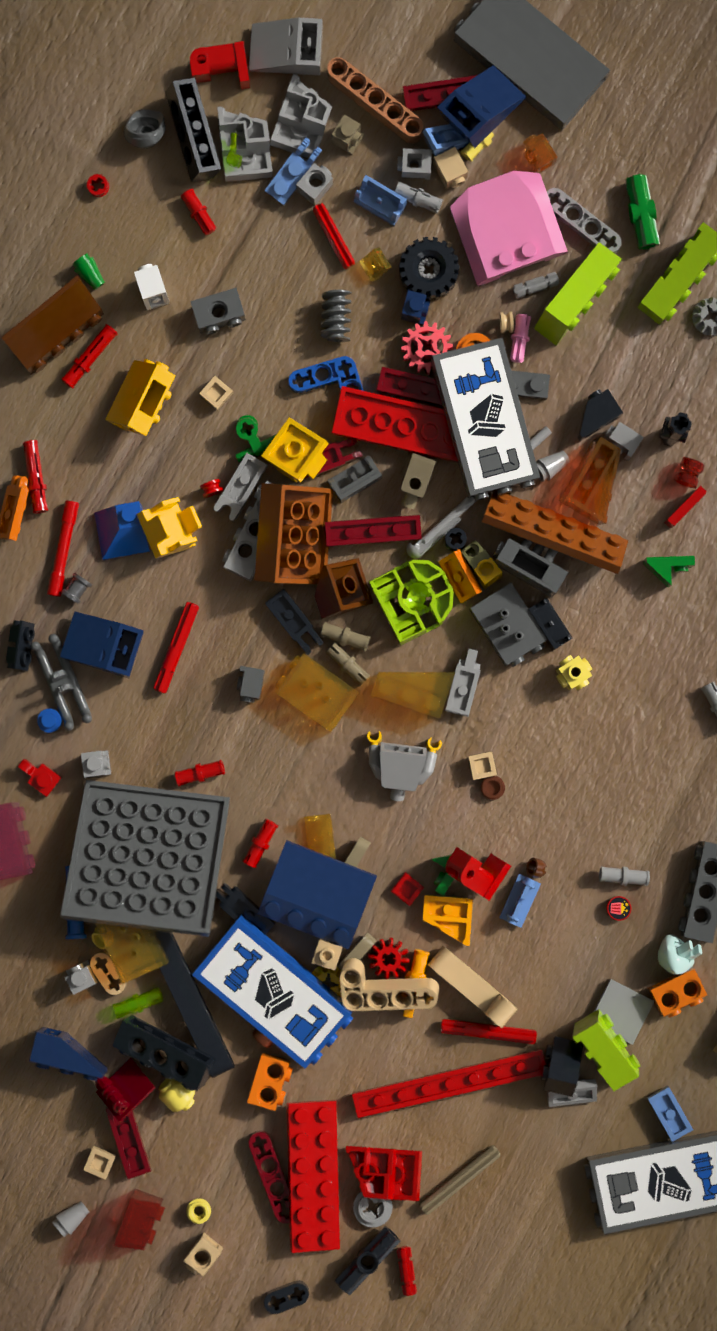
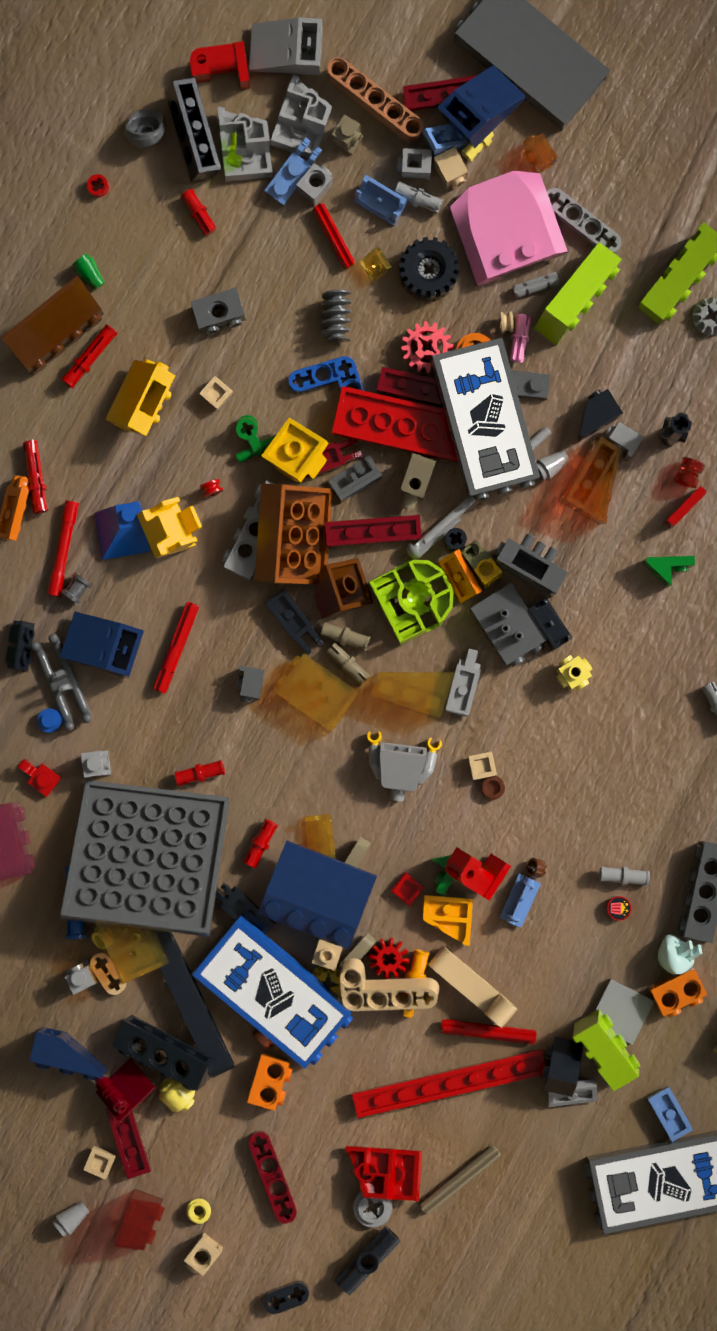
clear neon green pin [113,987,164,1019] -> none
white brick [134,264,170,310] -> none
light grey plate [213,453,268,522] -> none
red plate [287,1100,340,1253] -> none
red axle [397,1246,417,1296] -> none
dark blue brick [401,290,430,325] -> none
dark orange plate [482,491,628,574] -> none
green piece [625,174,660,250] -> none

